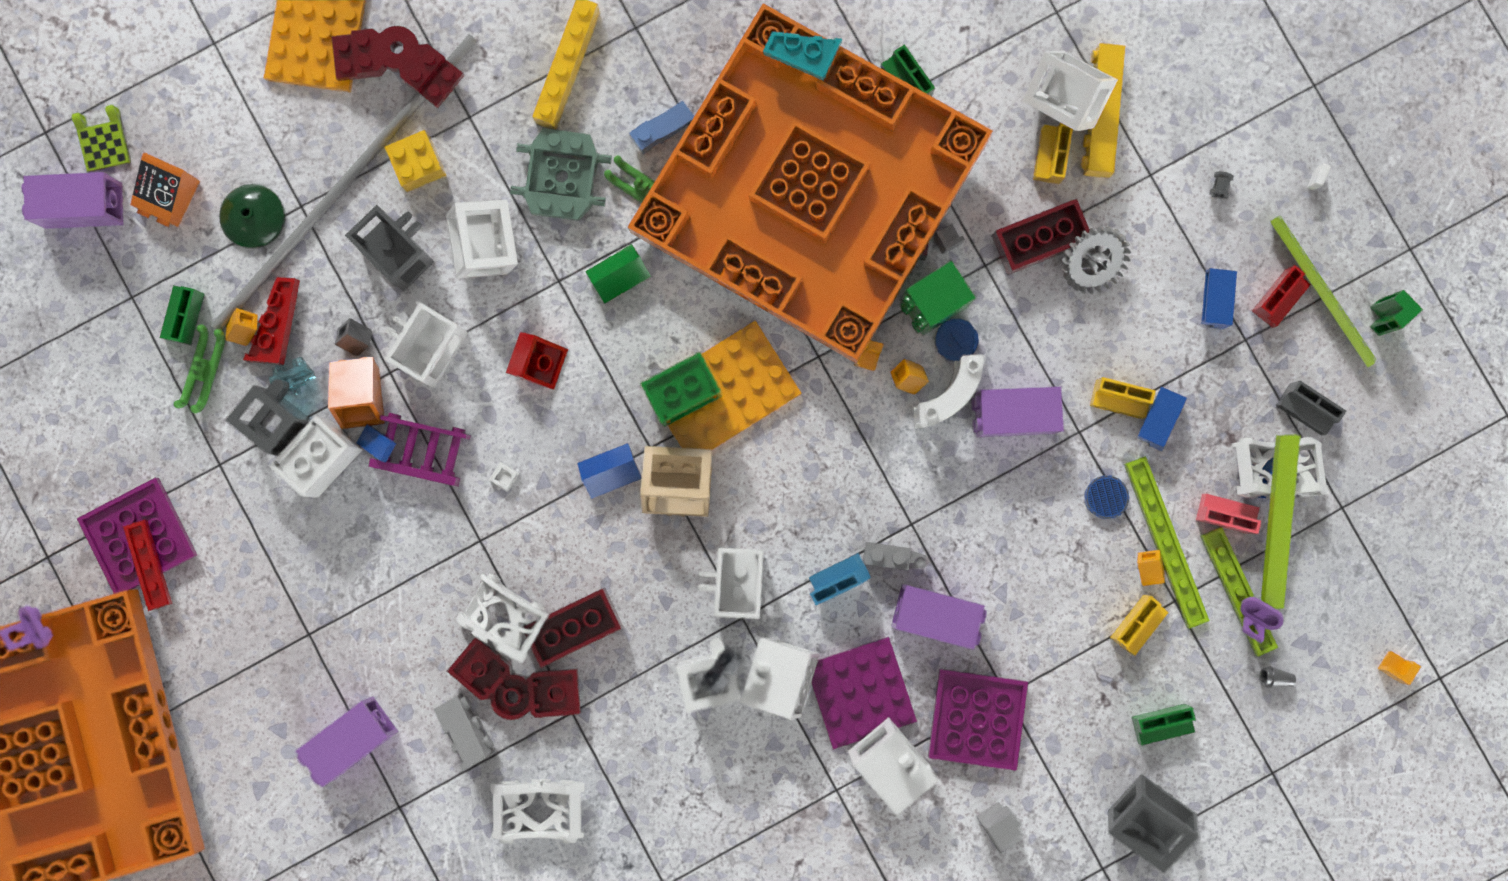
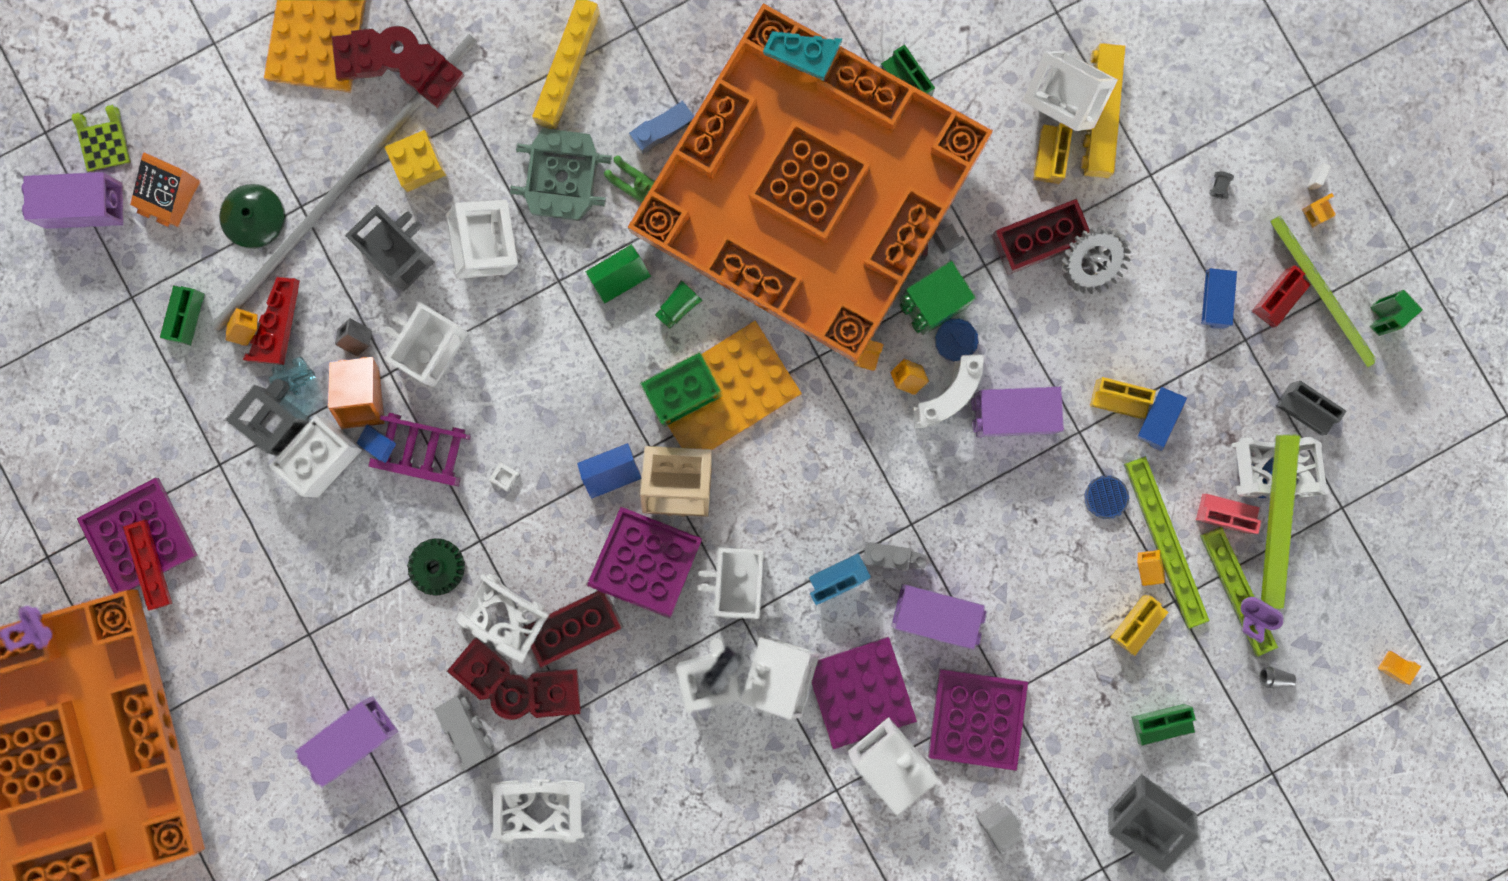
bright green piece [173,324,225,413] -> none
red slope [506,332,568,390] -> none
none -> dark green gear [407,538,465,596]
none -> magenta plate [587,507,702,619]
none -> green plant [655,280,703,329]
none -> light orange panel [1302,193,1336,228]

